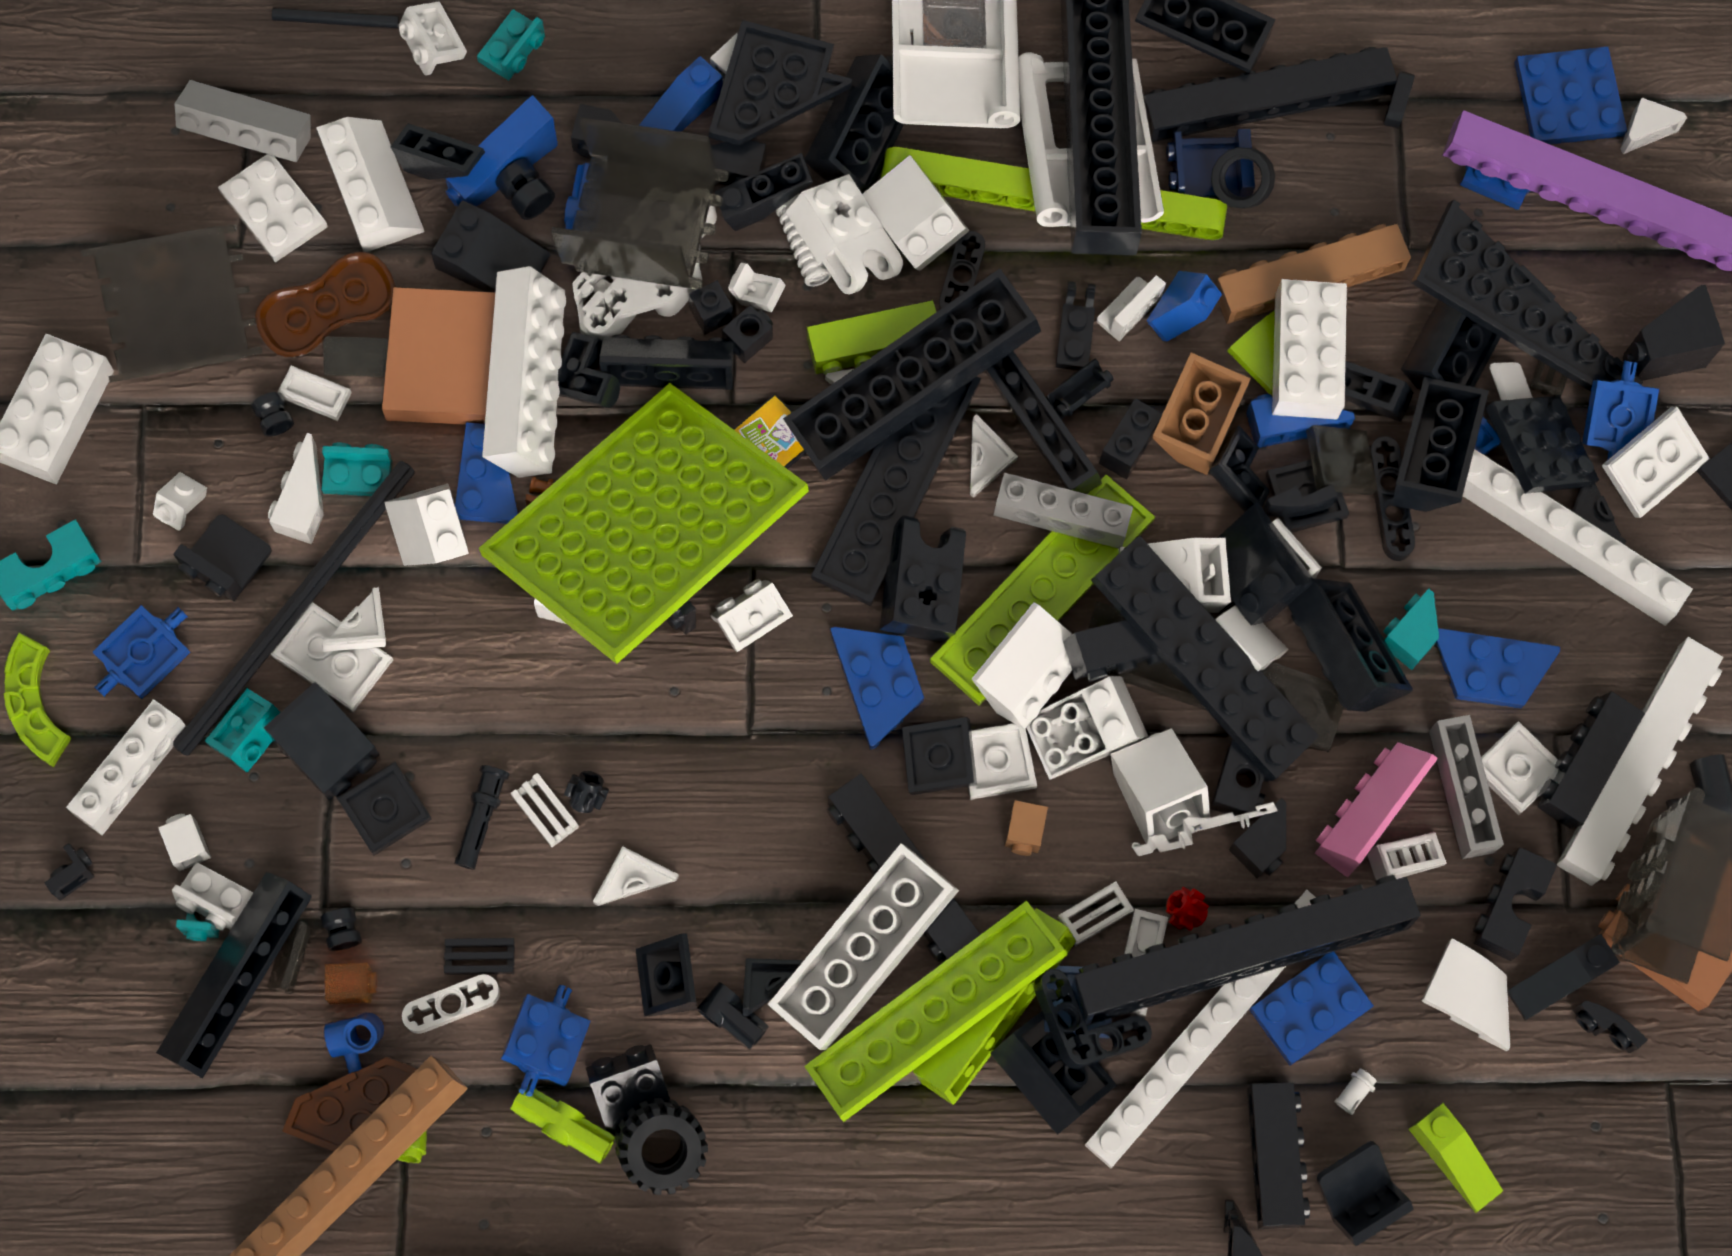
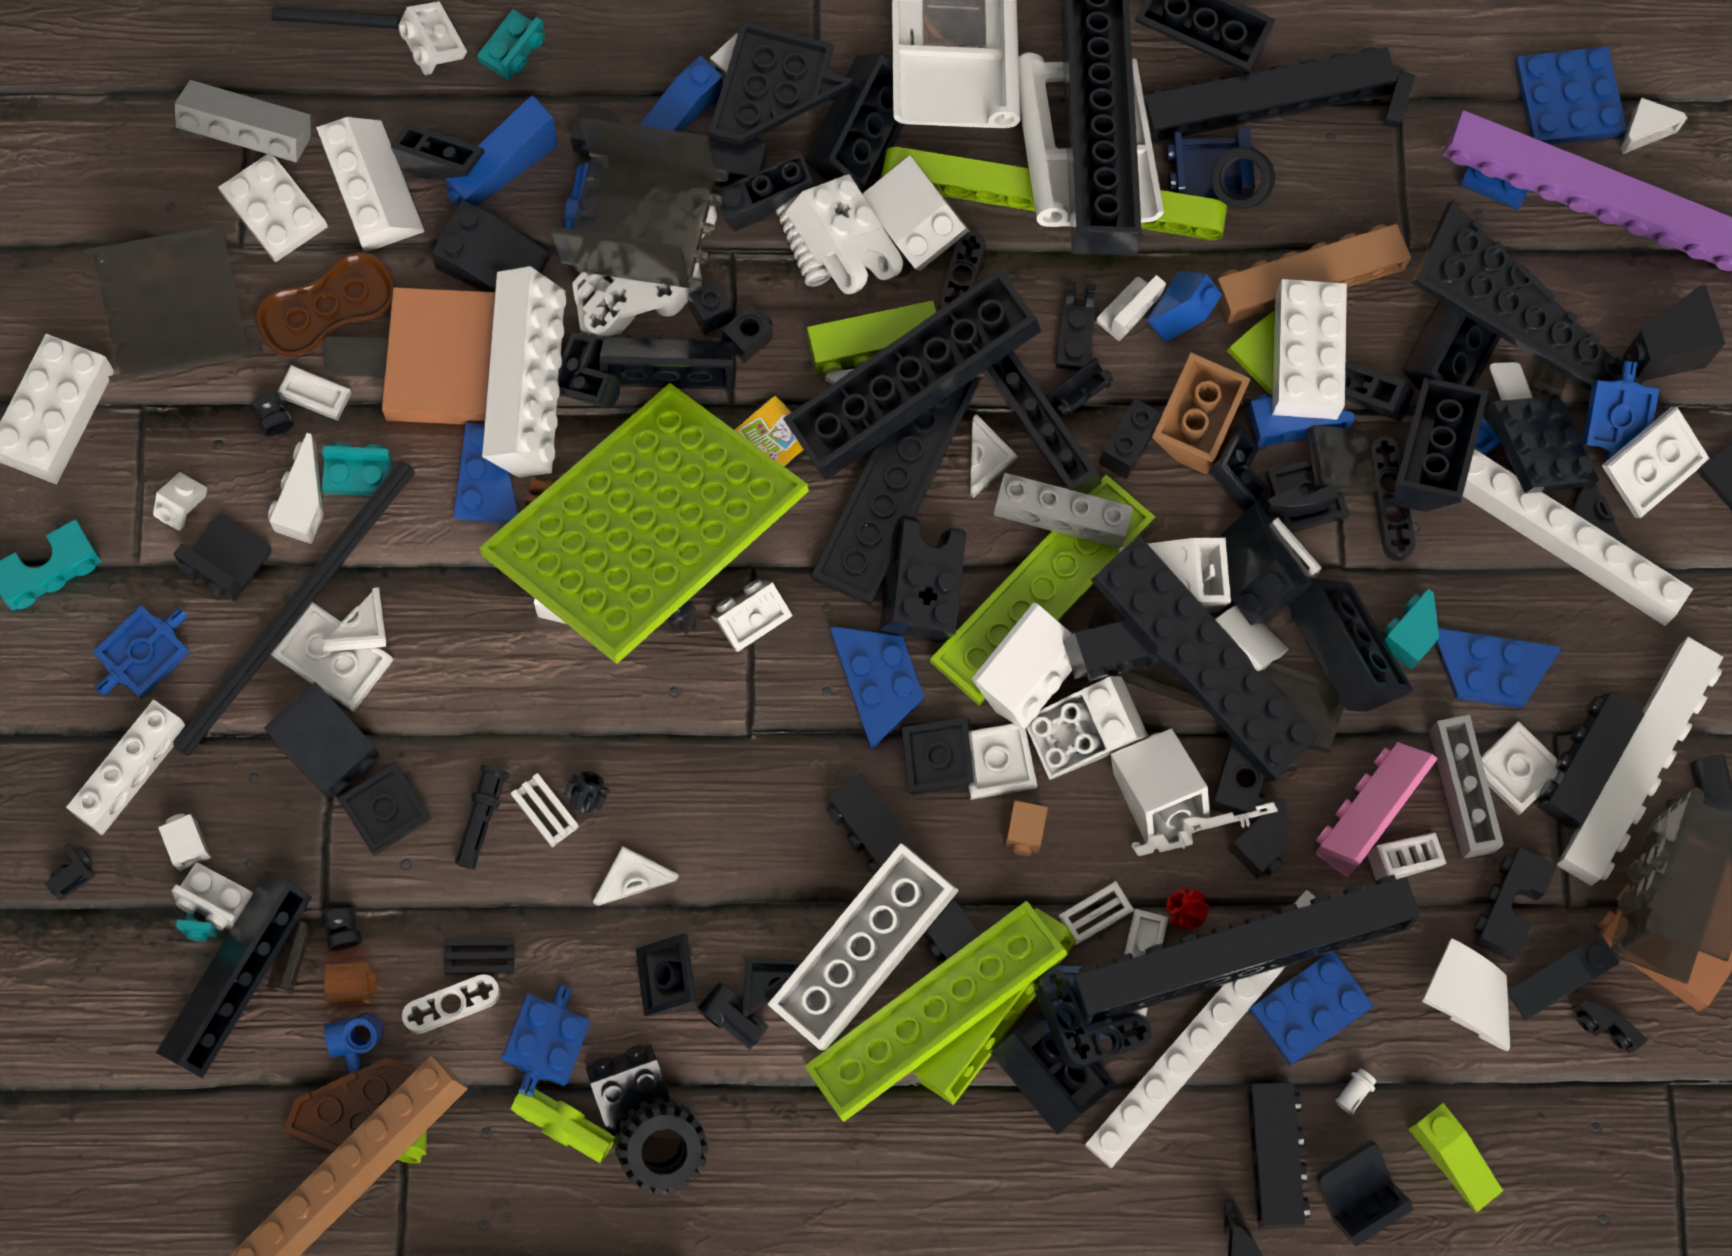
lime tile [3,633,71,767] -> none
teal bracket [205,688,281,772] -> none
white slope [384,483,469,566] -> none
black wheel [495,158,555,220] -> none
white bracket [728,263,786,312] -> none

